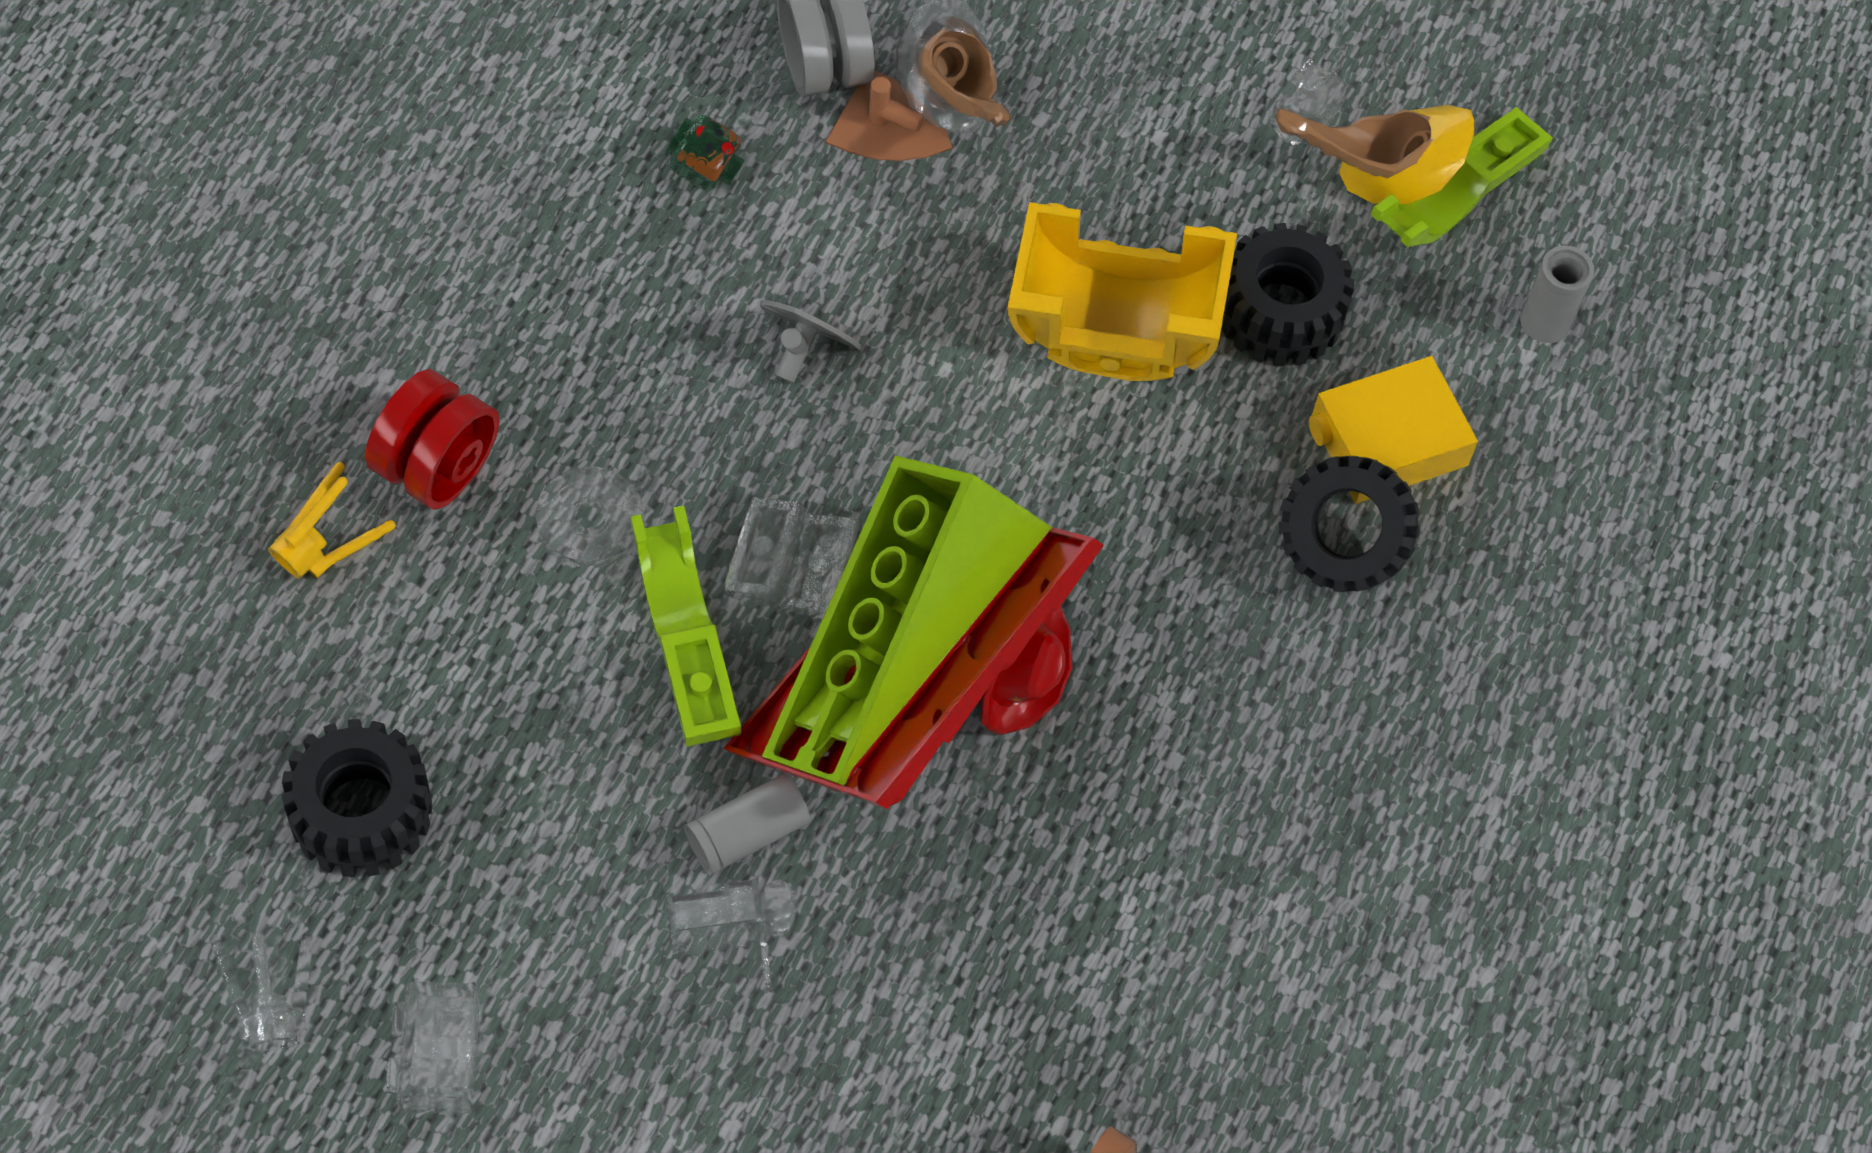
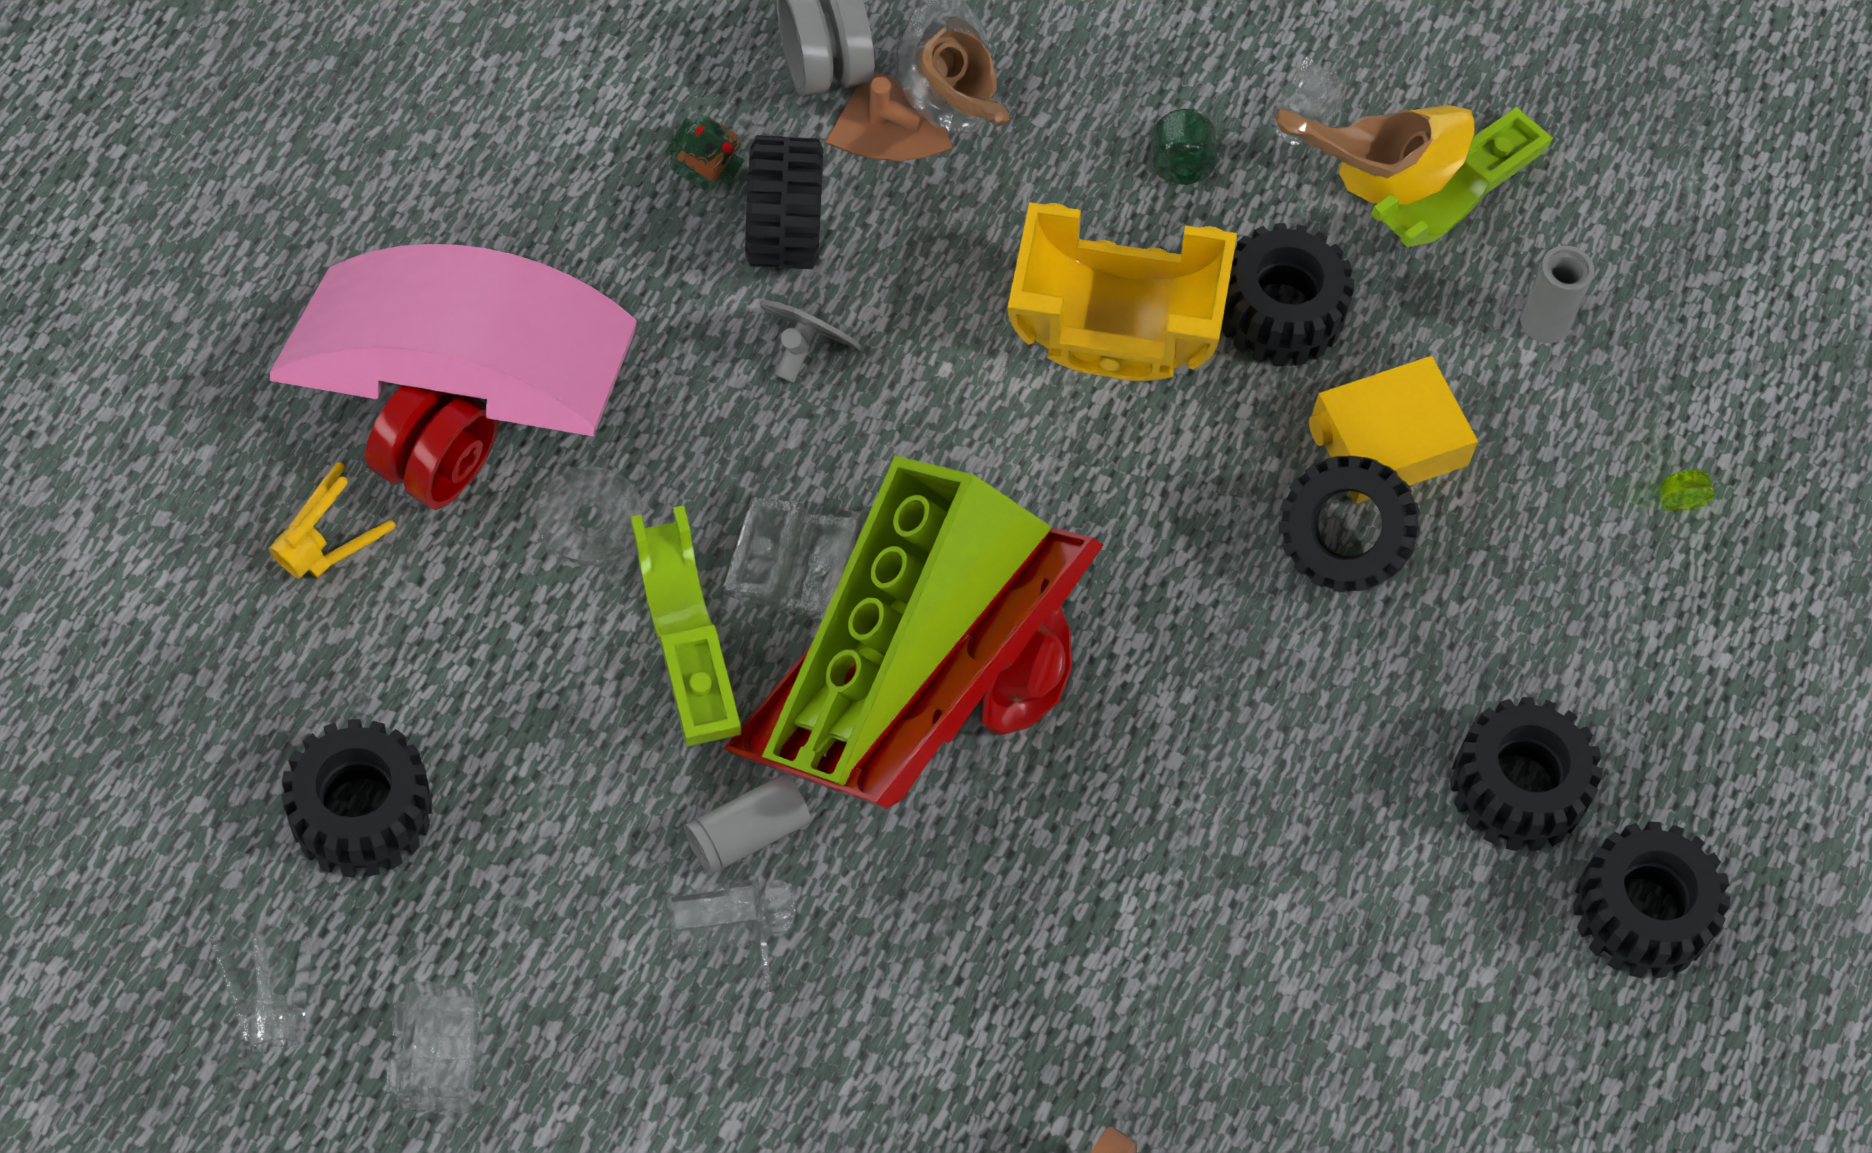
none -> bright pink slope [270,244,637,437]
none -> black tyre [745,135,824,269]
none -> clear green head [1151,109,1218,185]
none -> black tyre [1450,697,1603,851]
none -> black tyre [1573,821,1731,979]
none -> clear neon green tile [1658,470,1715,511]

